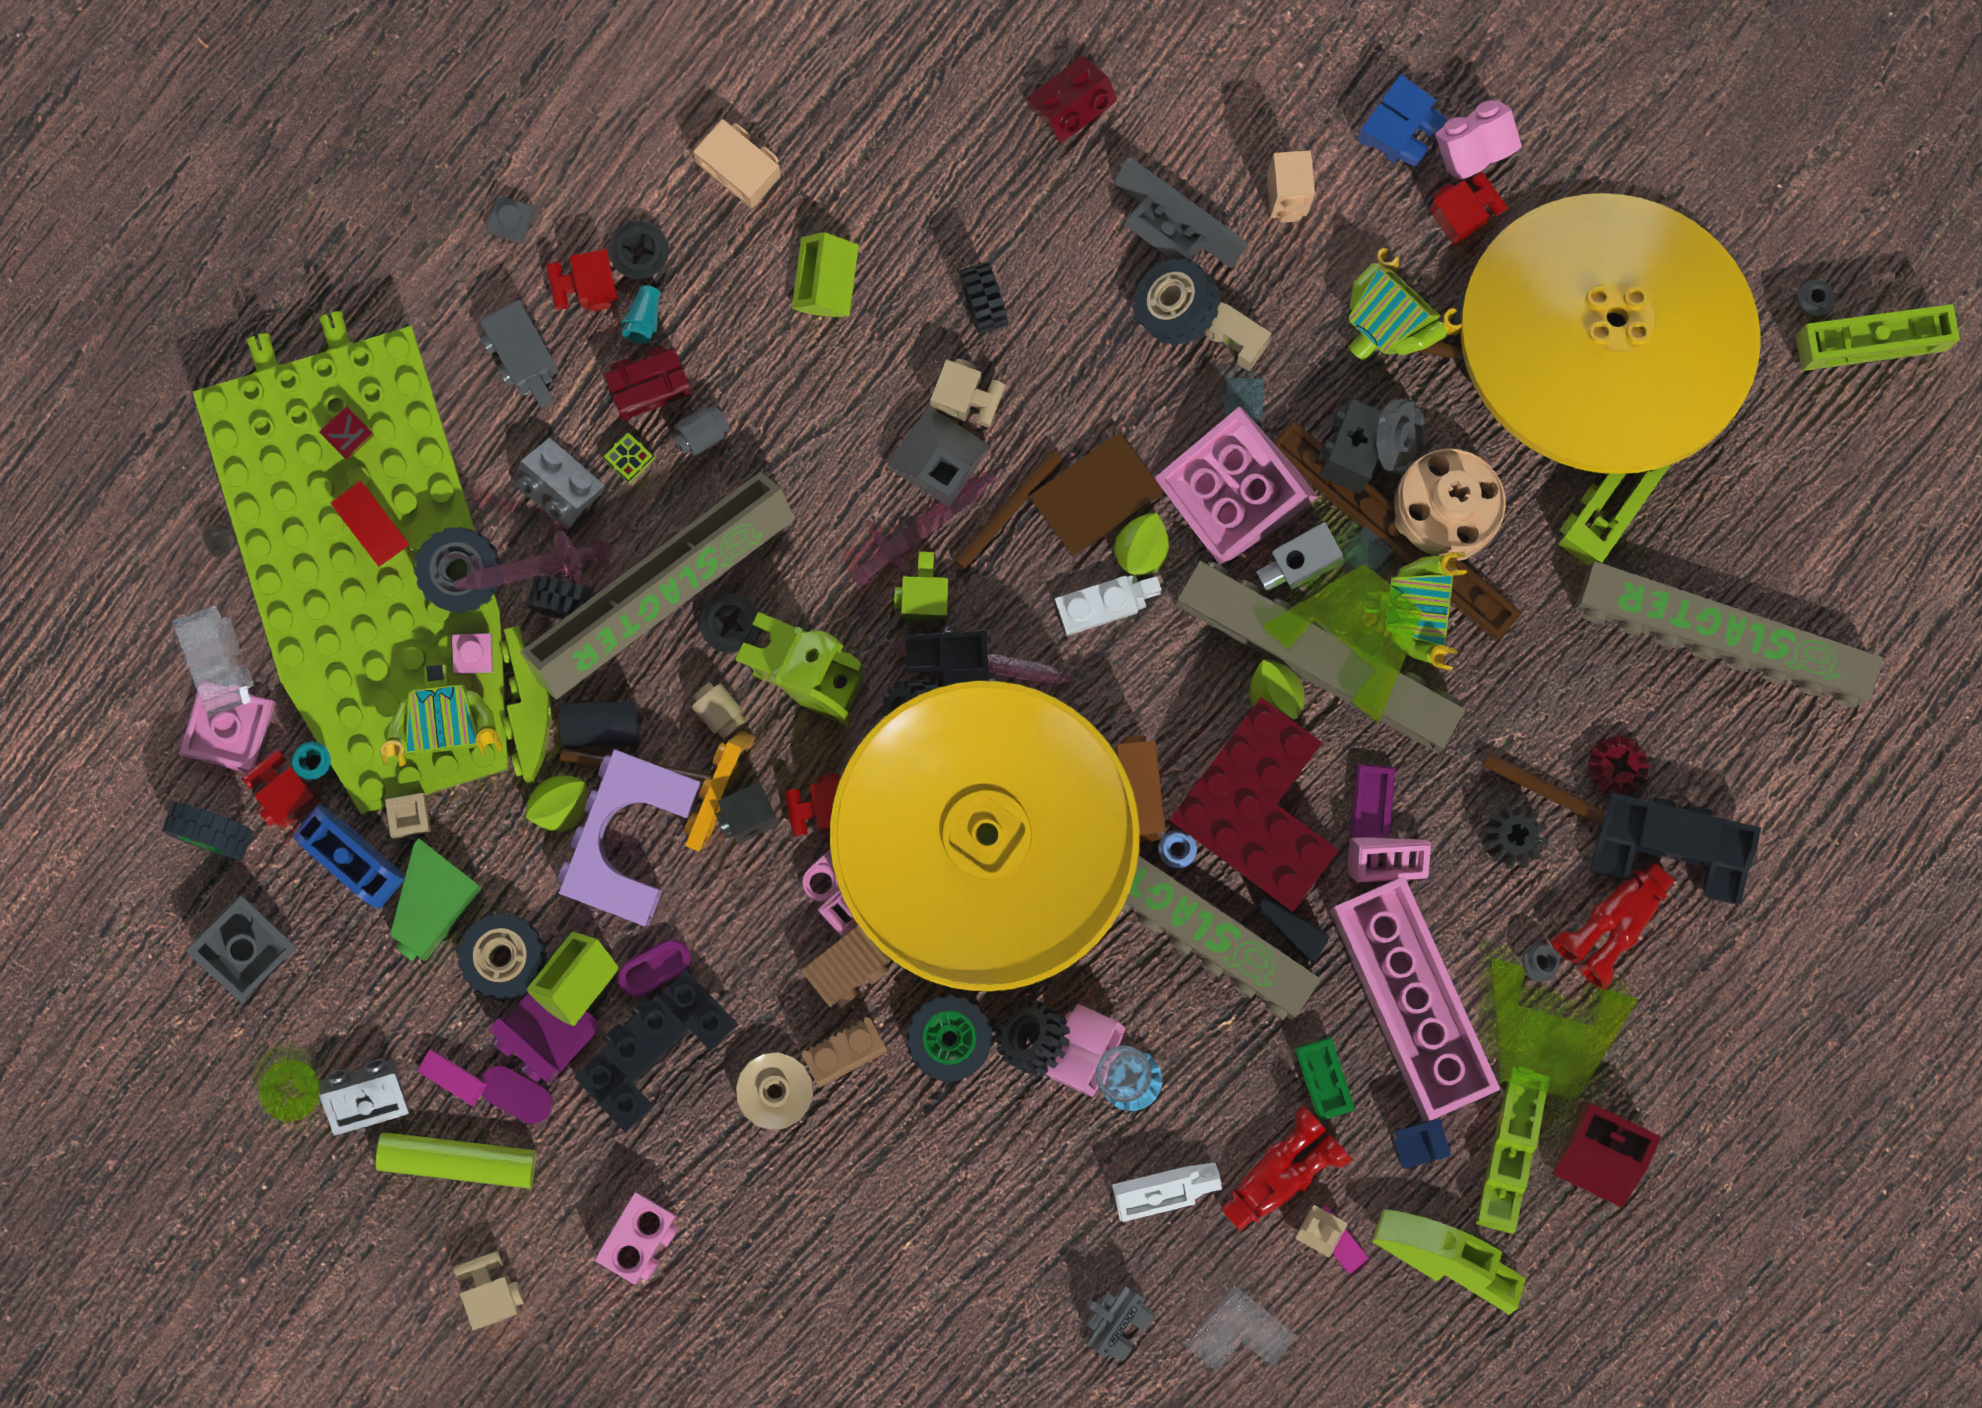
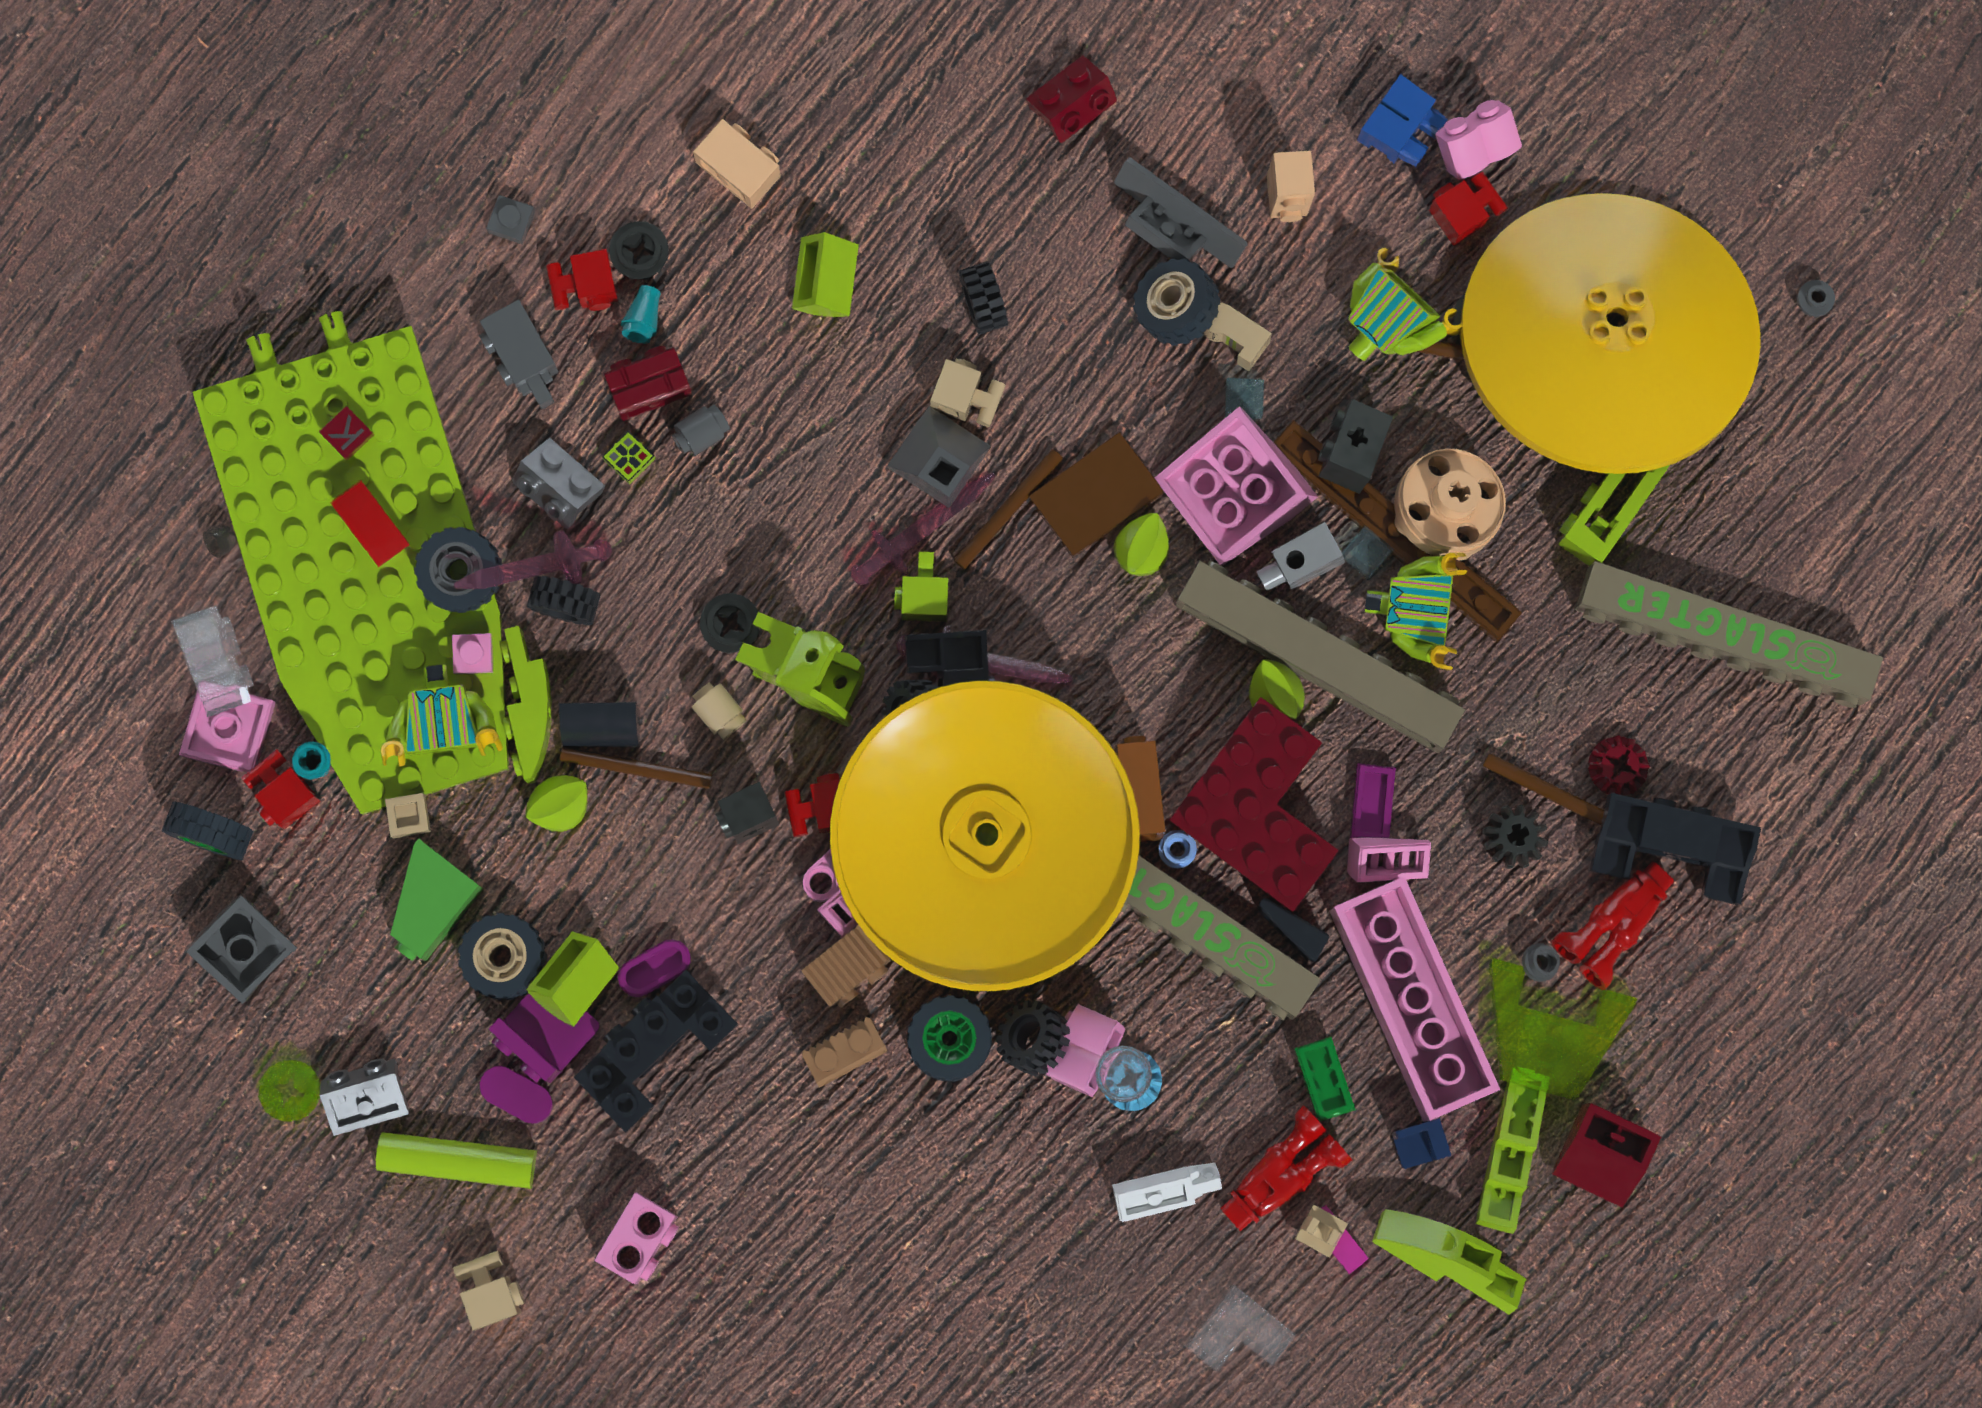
blue brick [292,805,405,909] -> none
dark pink piece [417,1049,487,1106] -> none
dark tan brick [520,471,795,700] -> none
lavender arch [557,749,703,926] -> none
light orange wing [684,730,756,852] -> none
tan dish [736,1053,813,1130] -> none
white hinge [1054,575,1162,636] -> none
dark grey hips [1085,1285,1154,1361] -> none
clear neon green wing [1262,564,1423,724] -> none
dark grey tile [1376,399,1426,474] -> none
lime brick [1795,304,1960,371] -> none

